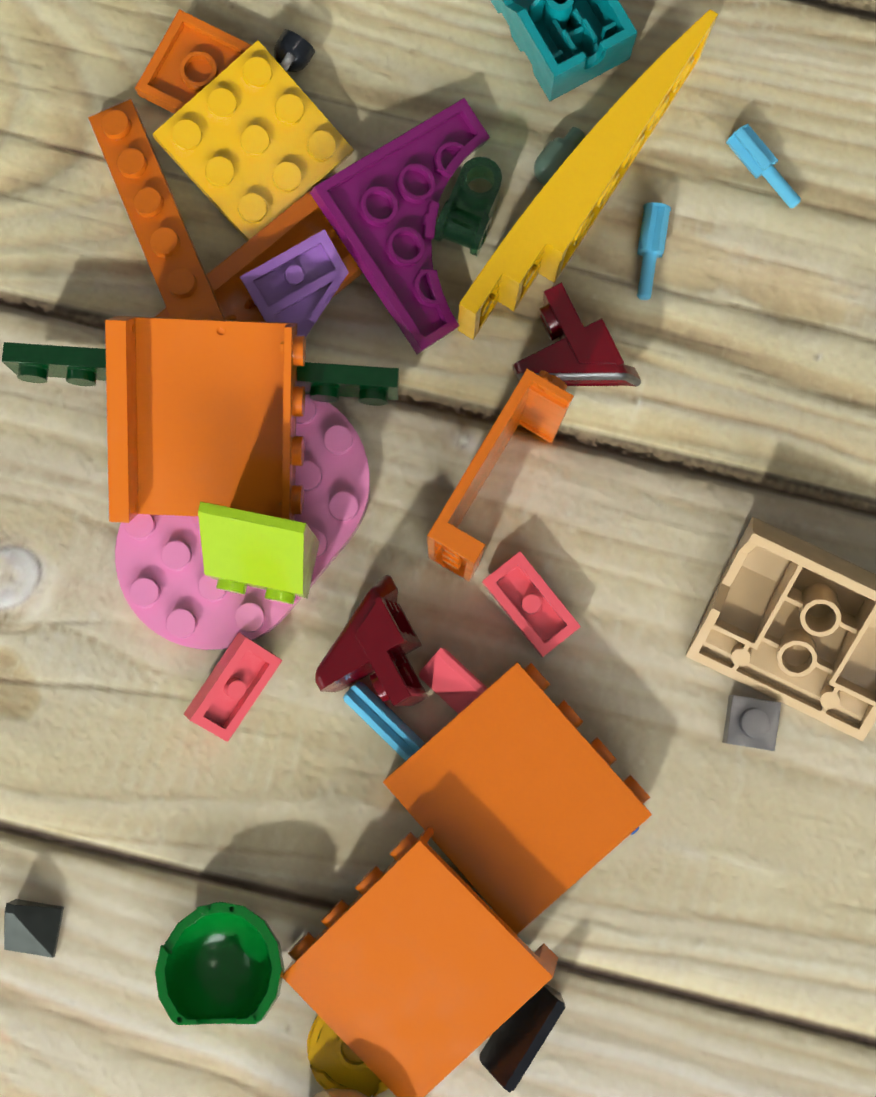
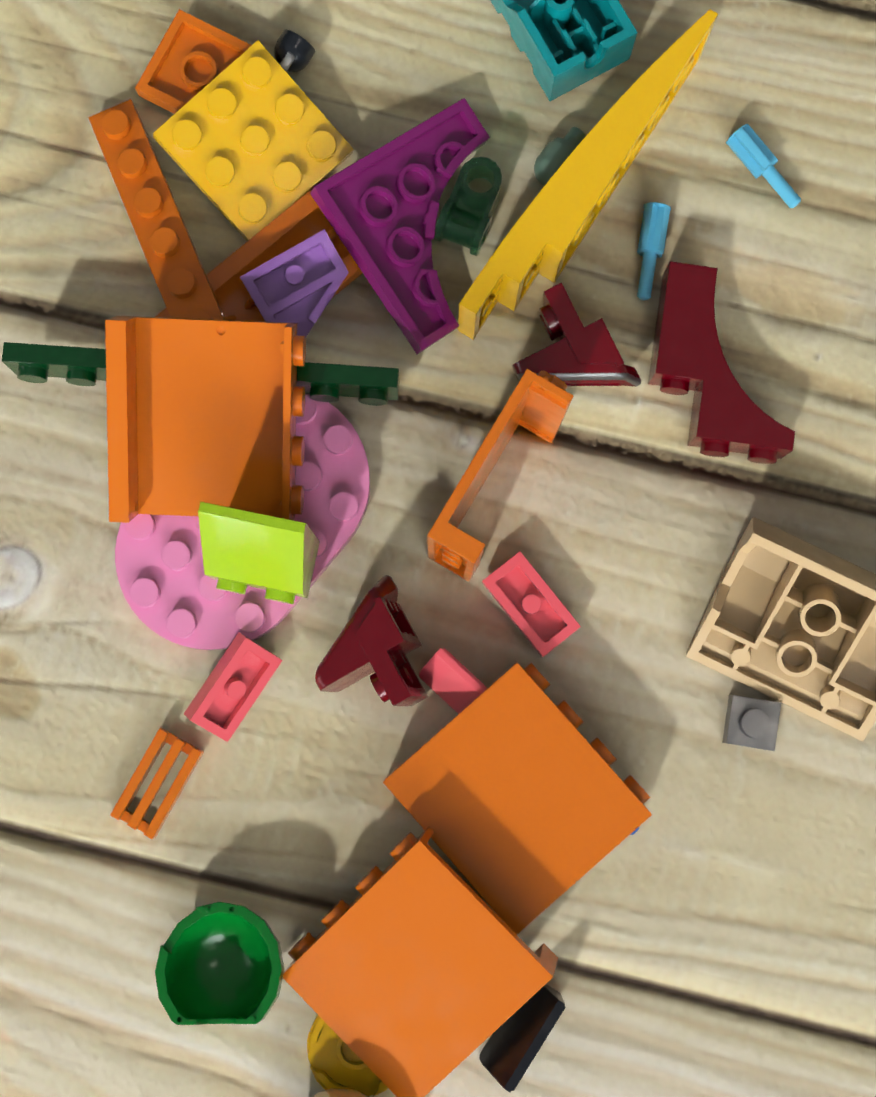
pearl dark grey slope [4,899,64,958] -> none
medium azure axle [343,681,425,761] -> none
none -> orange tile [110,728,204,839]
none -> dark red arch [648,261,795,464]

